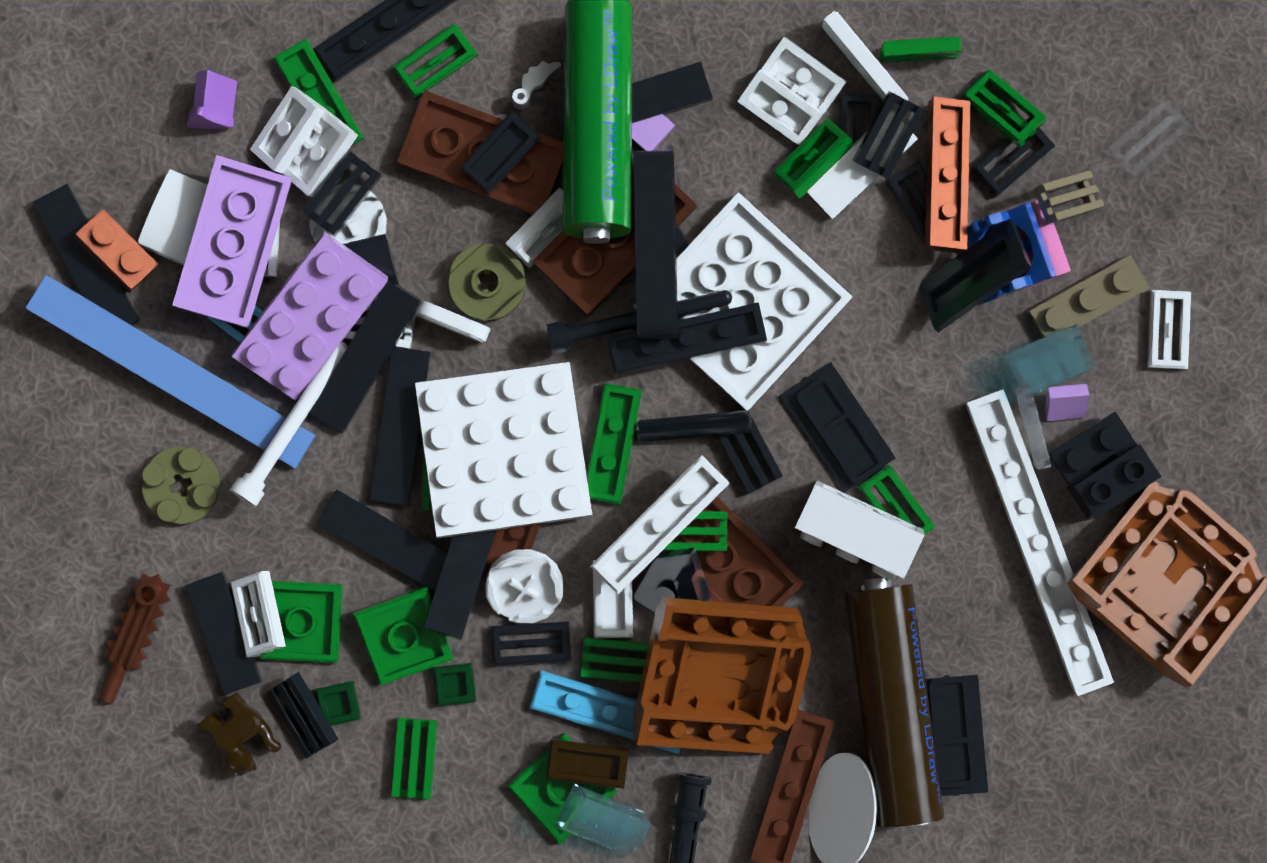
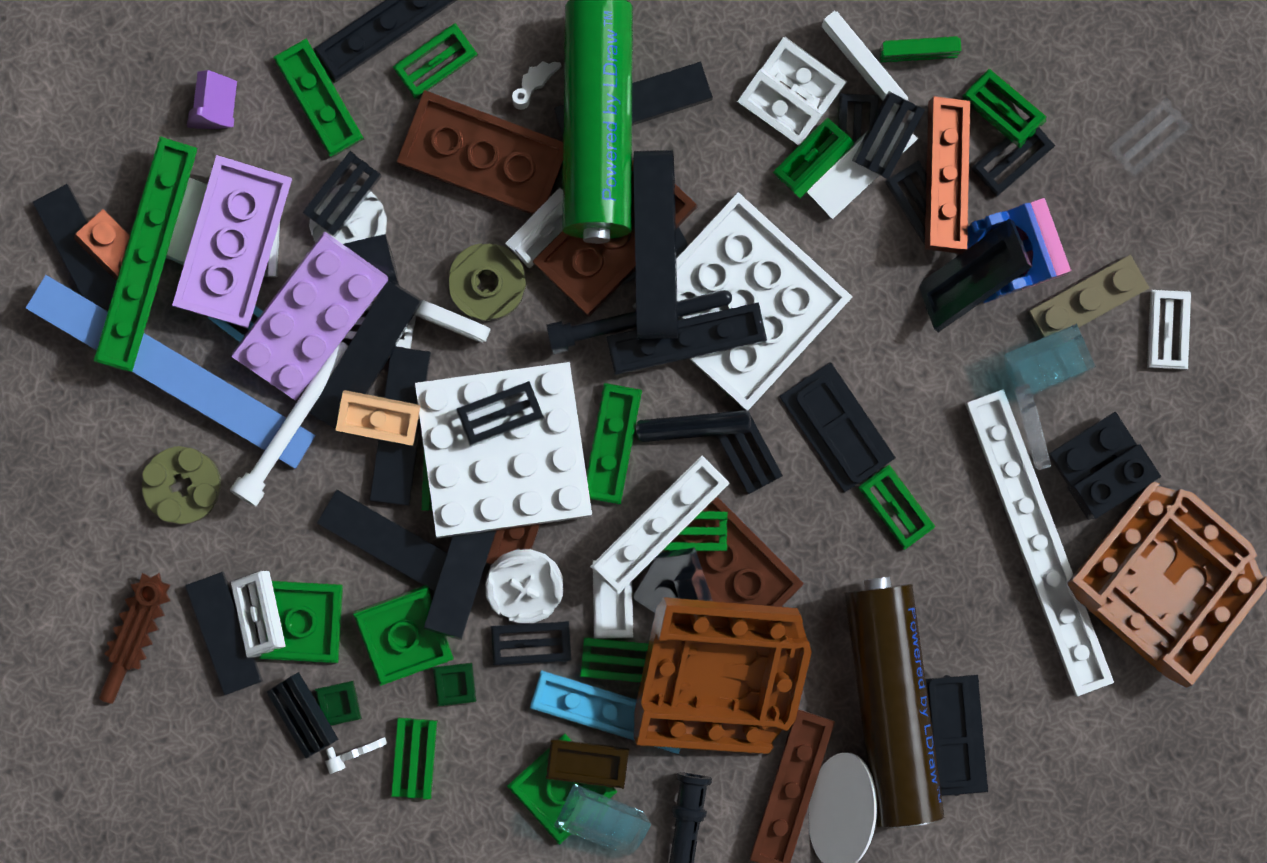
dark brown animal [197,692,281,776] -> none
white slope [250,86,358,198] -> none
black tile [460,111,541,196] -> none
lavender tile [632,114,675,151] -> none
white brick [795,480,924,581] -> none
dark tan tile [1033,170,1105,225] -> none
lavender tile [1045,384,1089,421] -> none
none -> green tile [94,137,198,373]
none -> white piece [325,737,387,774]
none -> light nougat plate [336,390,421,446]
none -> black tile [456,381,544,447]

